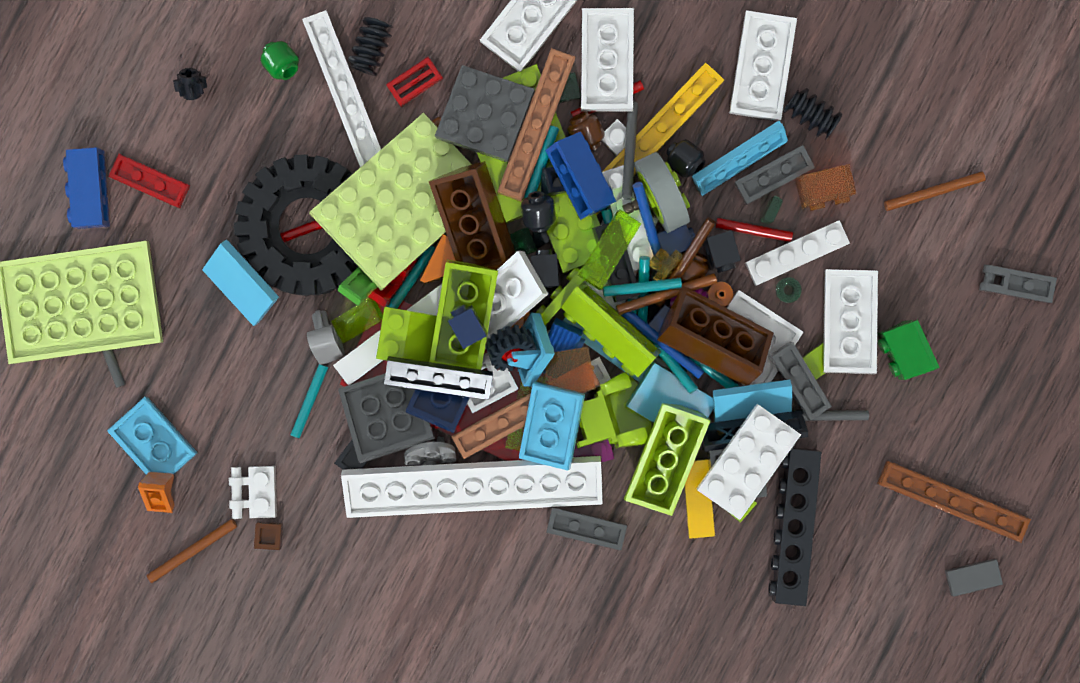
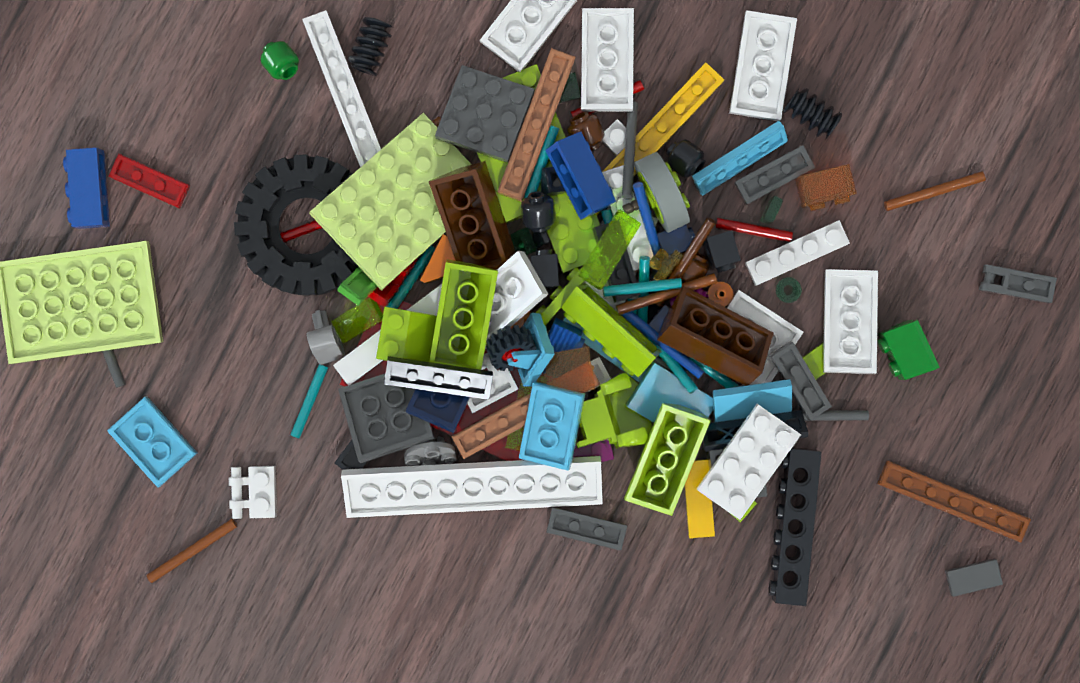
orange slope [138,472,174,513] -> none
black gear [173,68,207,100] -> none
medium azure tile [202,240,279,326] -> none
reddish brown plate [254,522,283,550] -> none
red tile [386,56,443,107] -> none
dark blue brick [448,304,487,349] -> none

